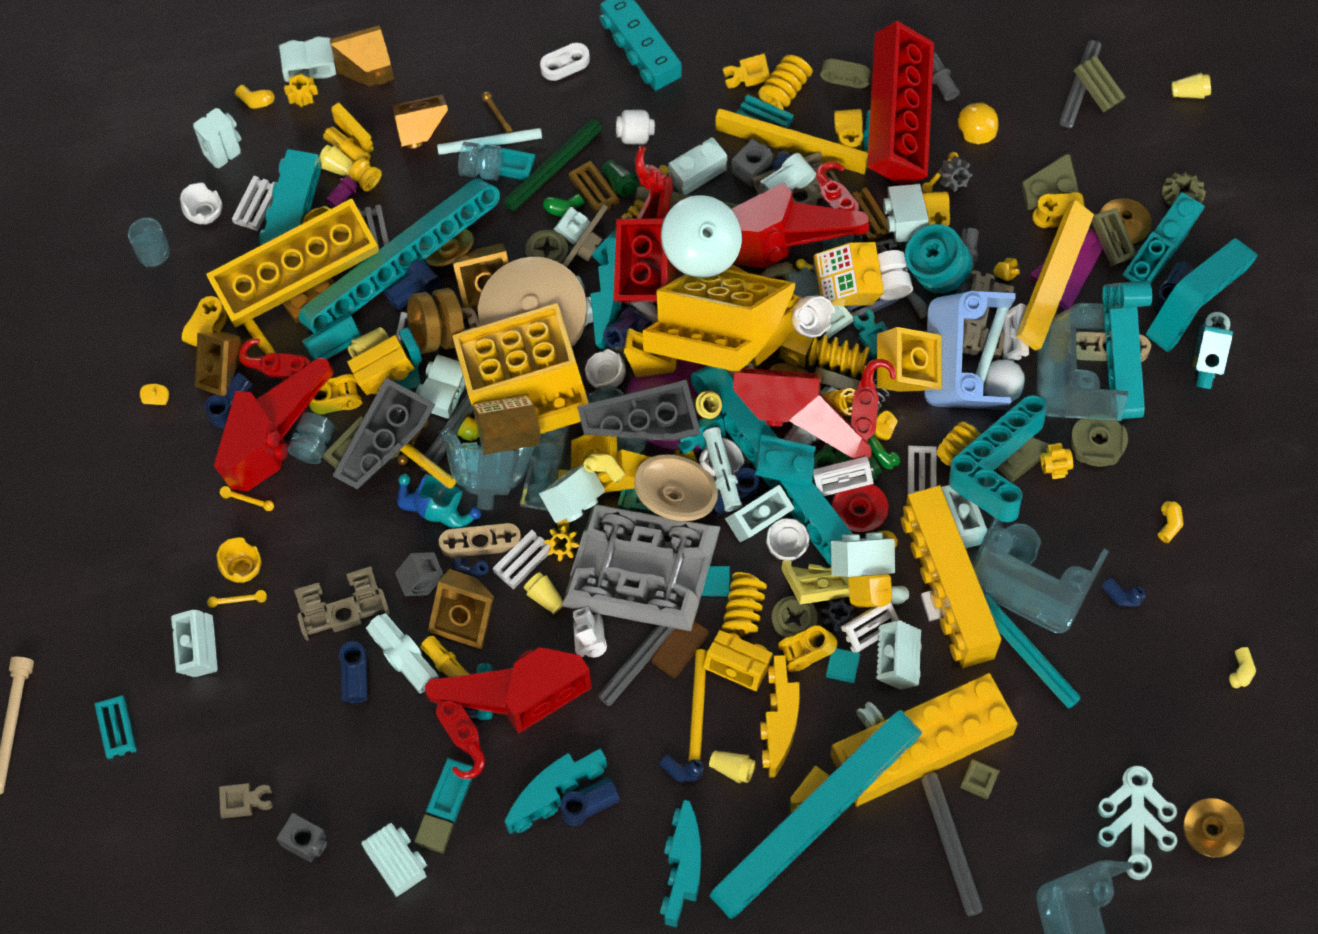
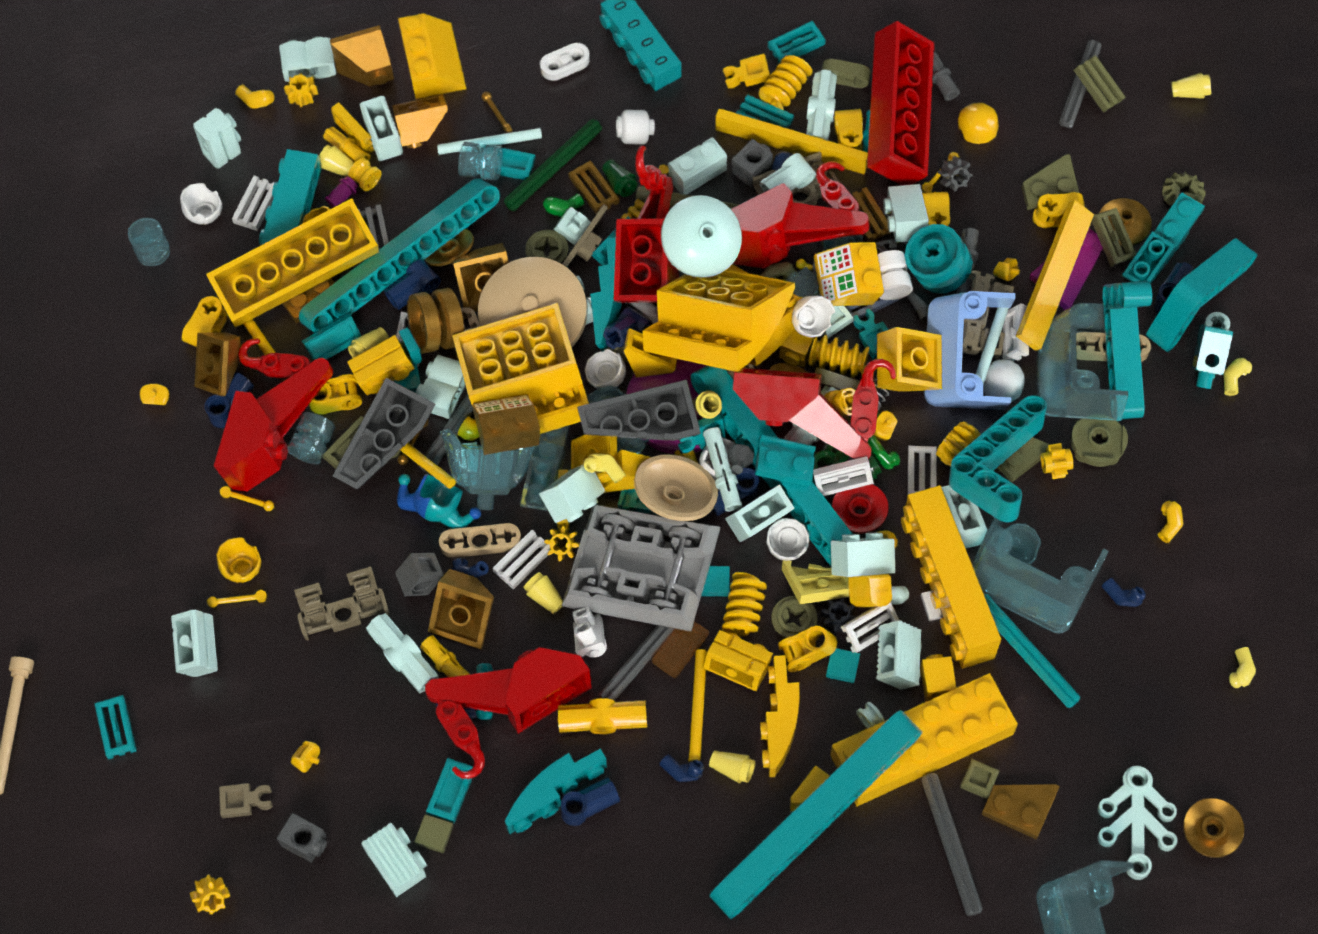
dark blue piece [339,641,368,703] -> none
teal slope [661,800,701,927] -> none
none -> yellow gear [190,875,230,914]
none -> yellow piece [291,741,320,773]
none -> light aqua brick [360,96,403,161]
none -> yellow slope [398,13,466,99]
none -> yellow piece [558,698,647,734]
none -> dark grey rock [728,444,754,474]
none -> teal tile [768,21,825,64]
none -> light aqua piece [806,70,837,141]
none -> yellow brick [920,654,957,702]
none -> pearl gold wing [981,784,1059,840]
none -> light yellow arm [1223,358,1252,396]

